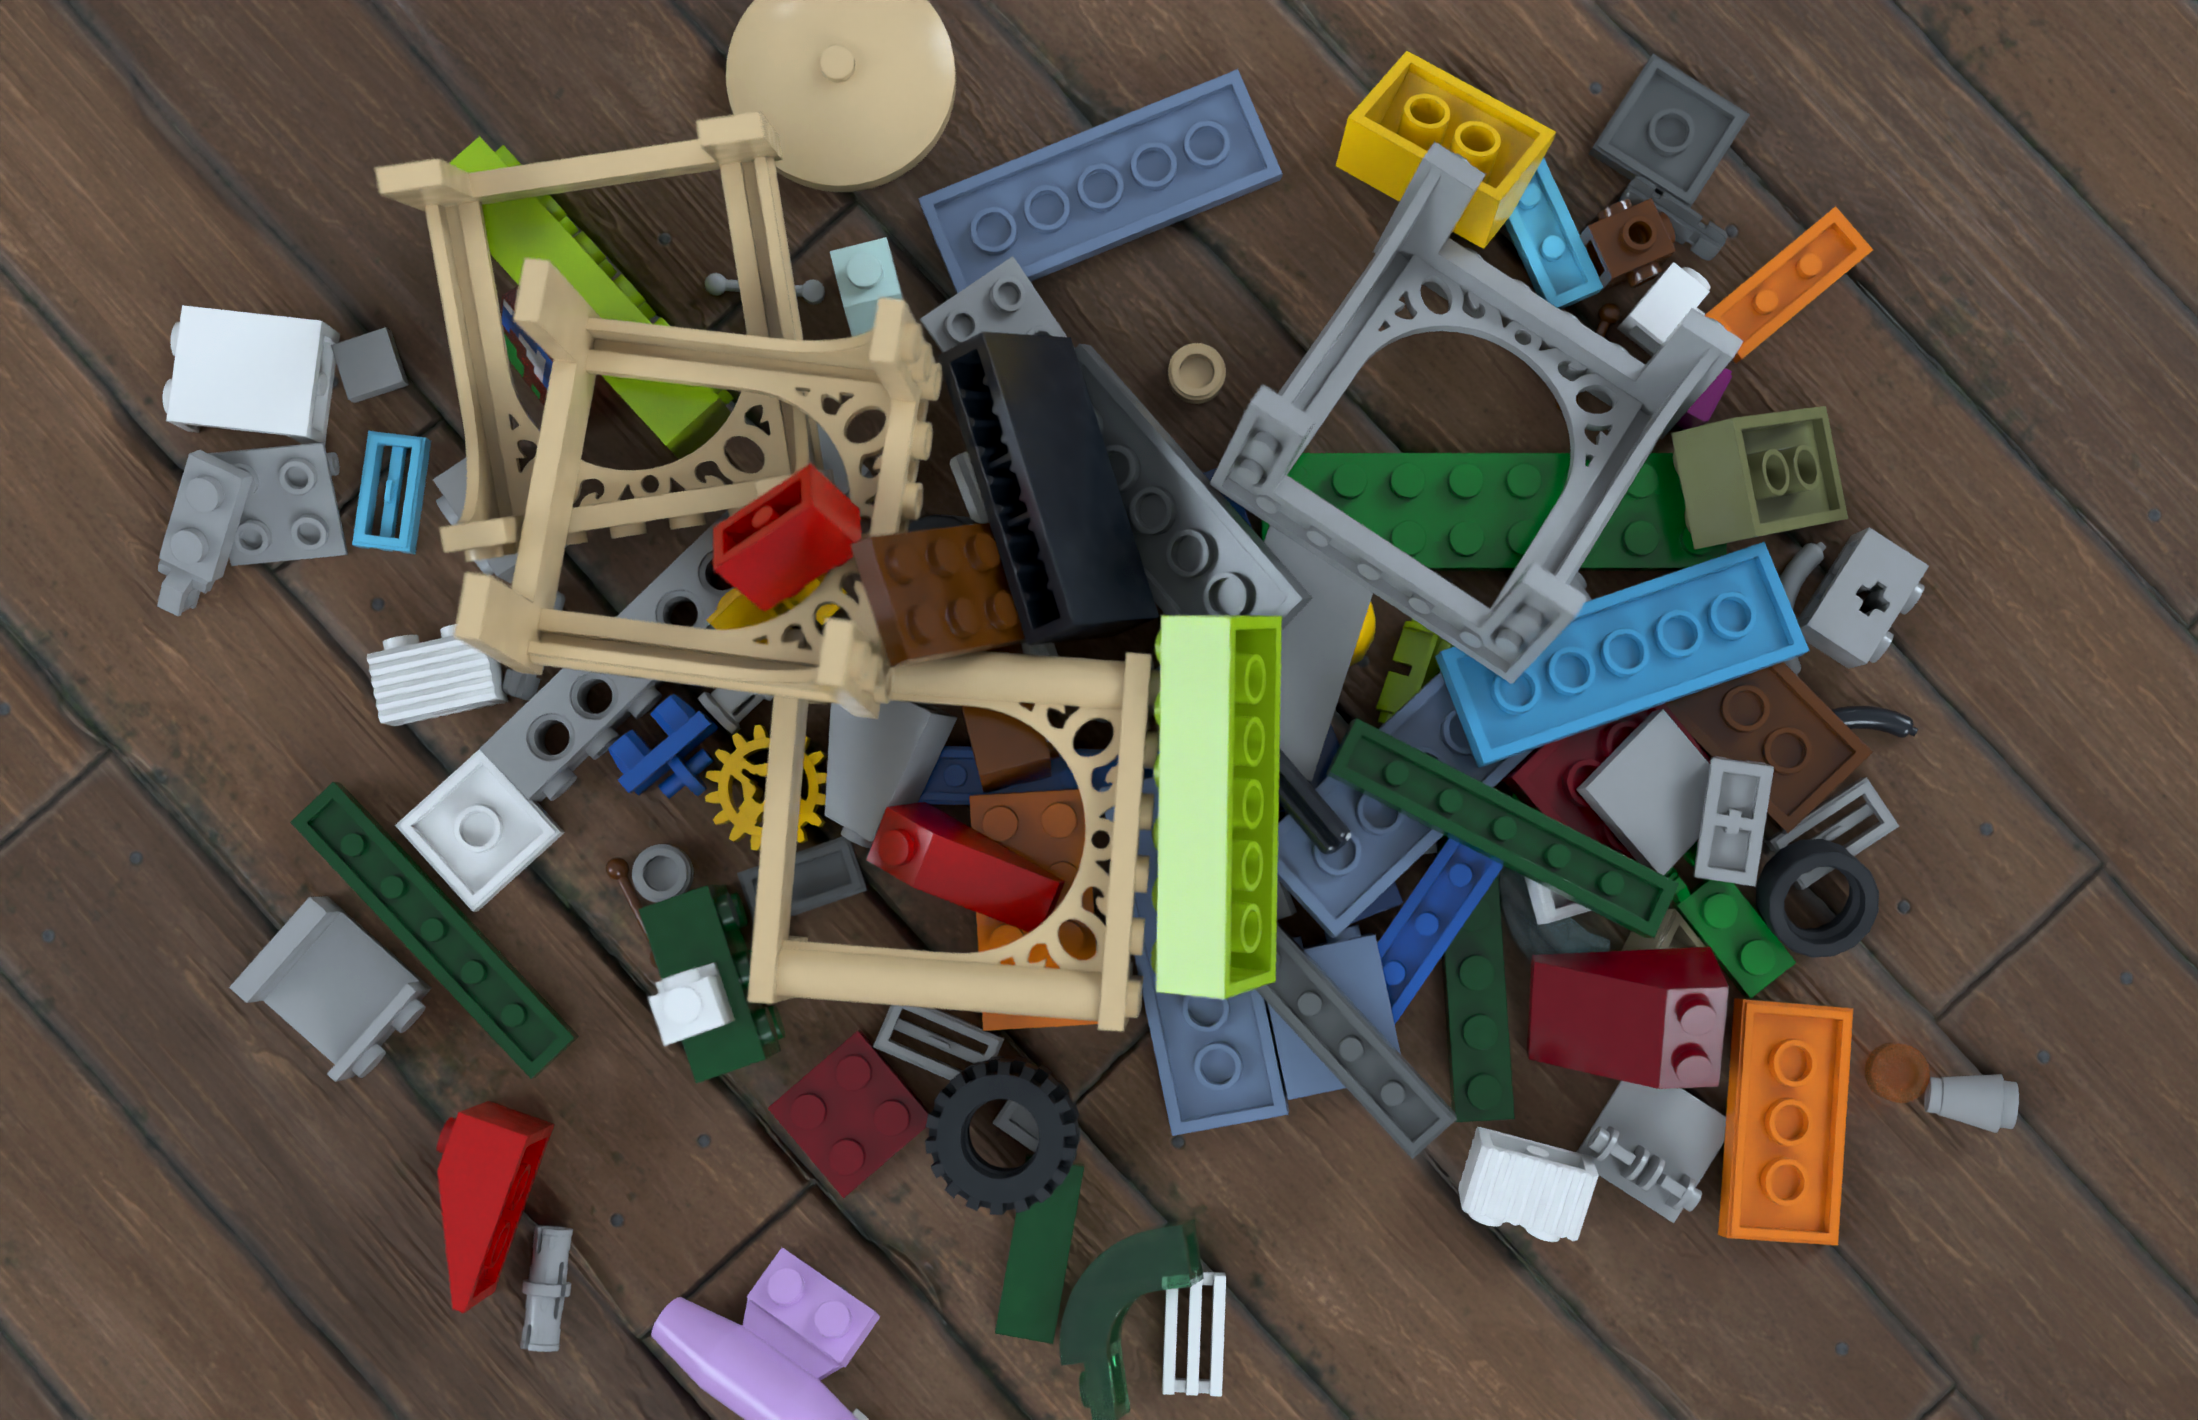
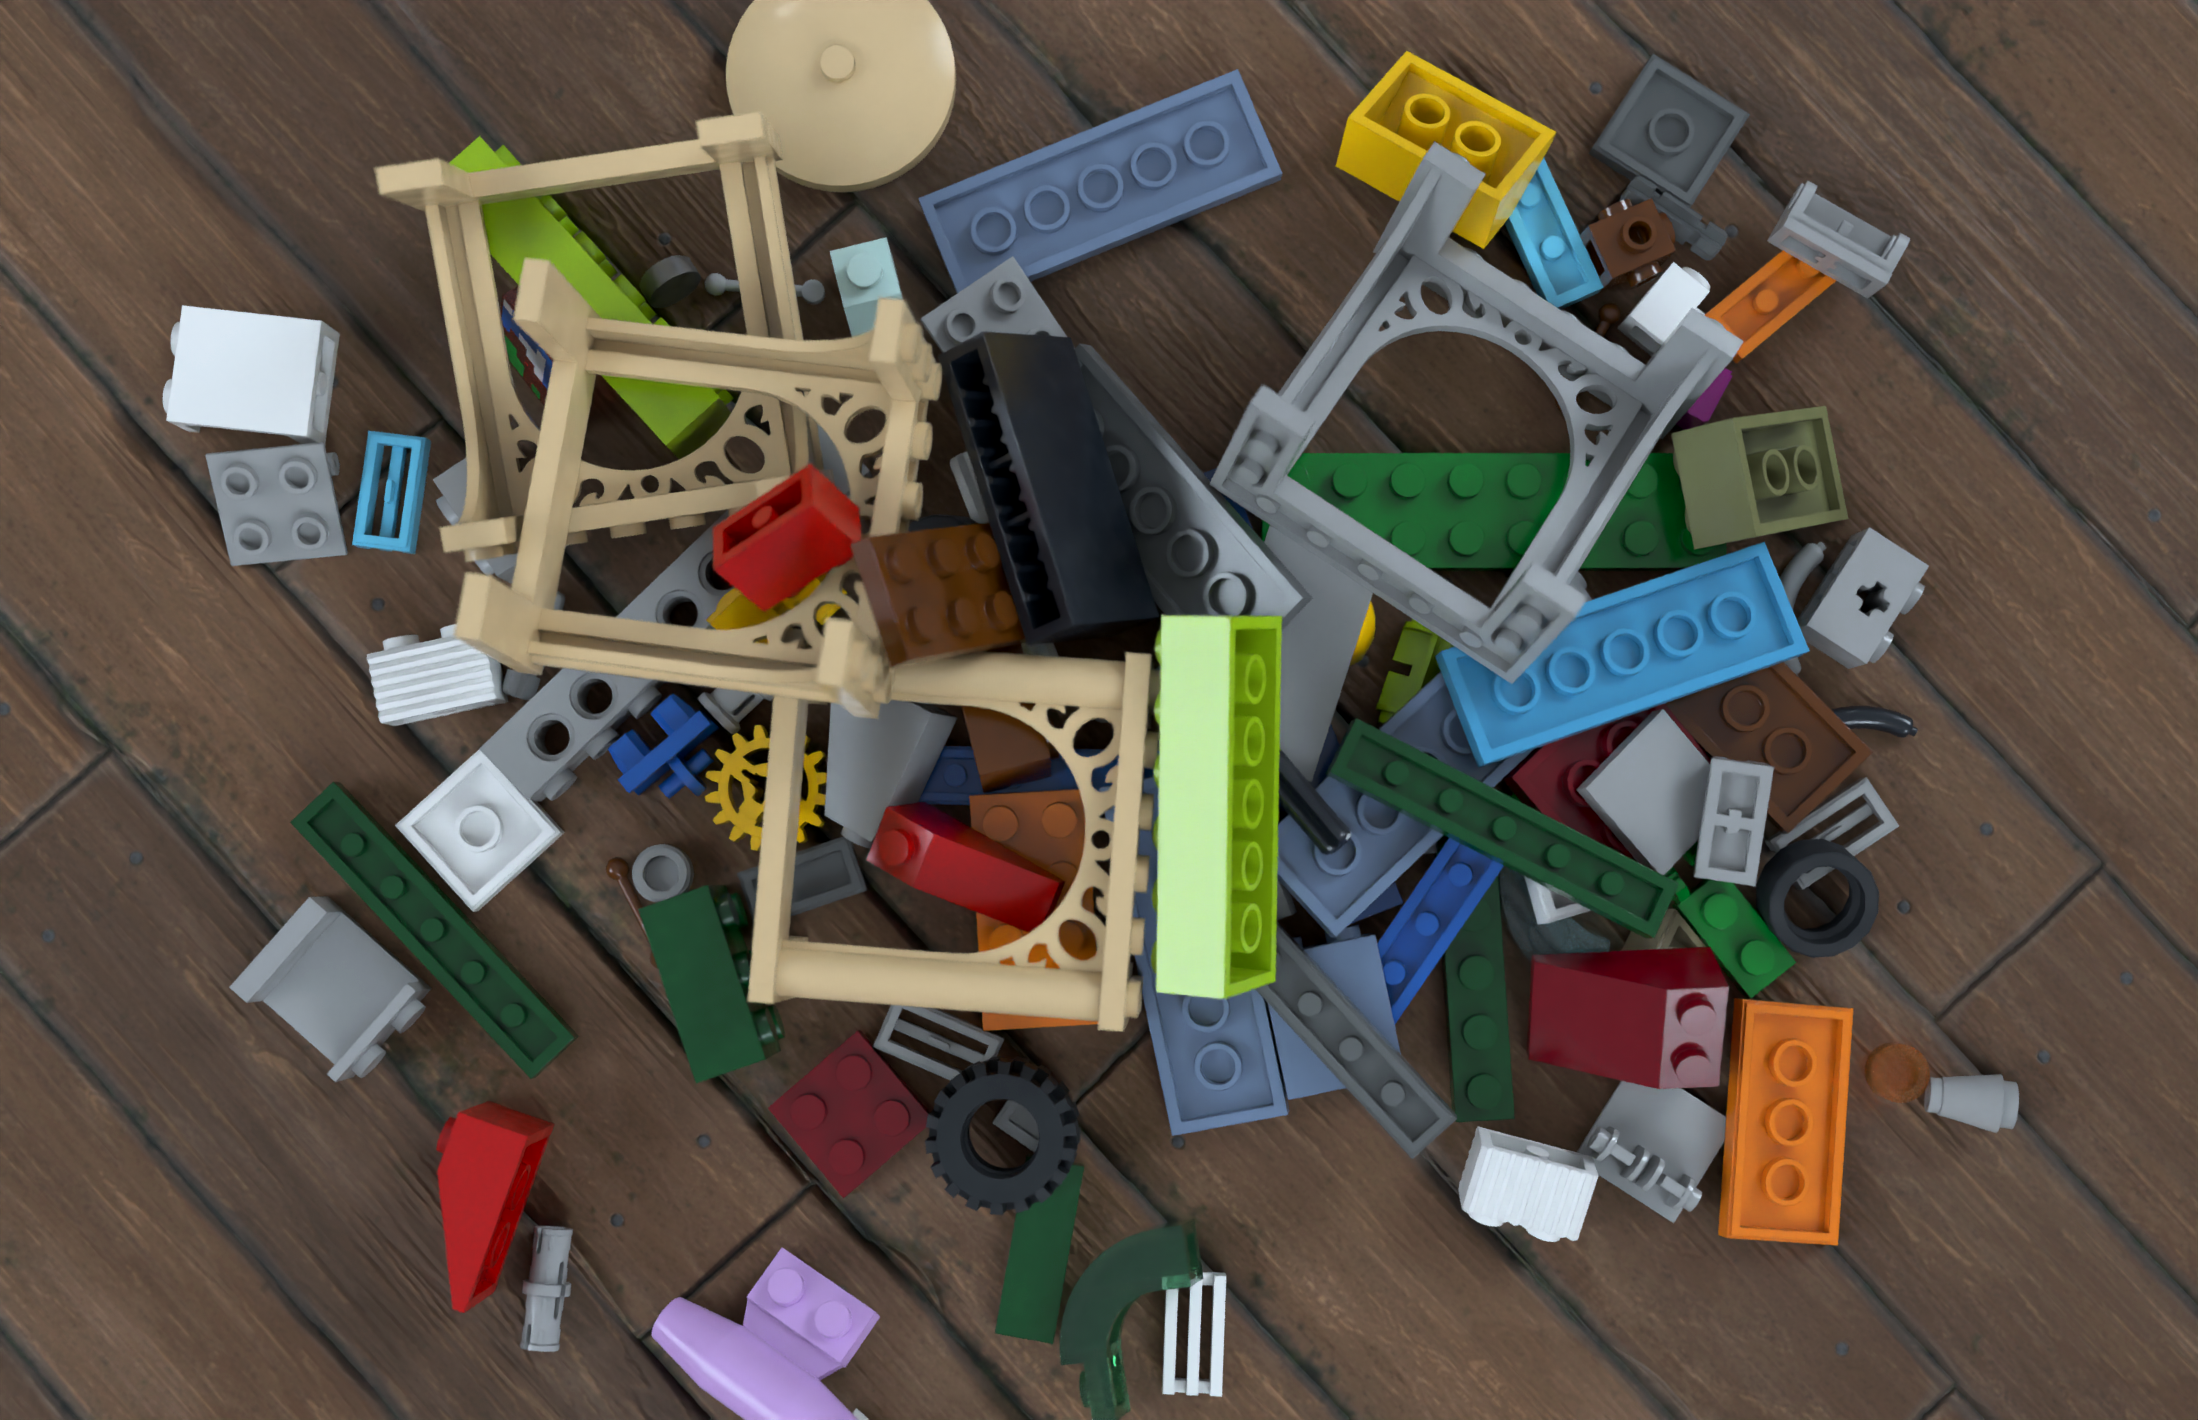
light grey hinge [157,450,253,616] -> none
light grey tile [331,327,409,403] -> none
white brick [648,962,735,1046] -> none
tan tile [1167,343,1226,404] -> none
none -> flat silver tile [640,255,701,308]
none -> light grey hinge [1767,180,1910,298]

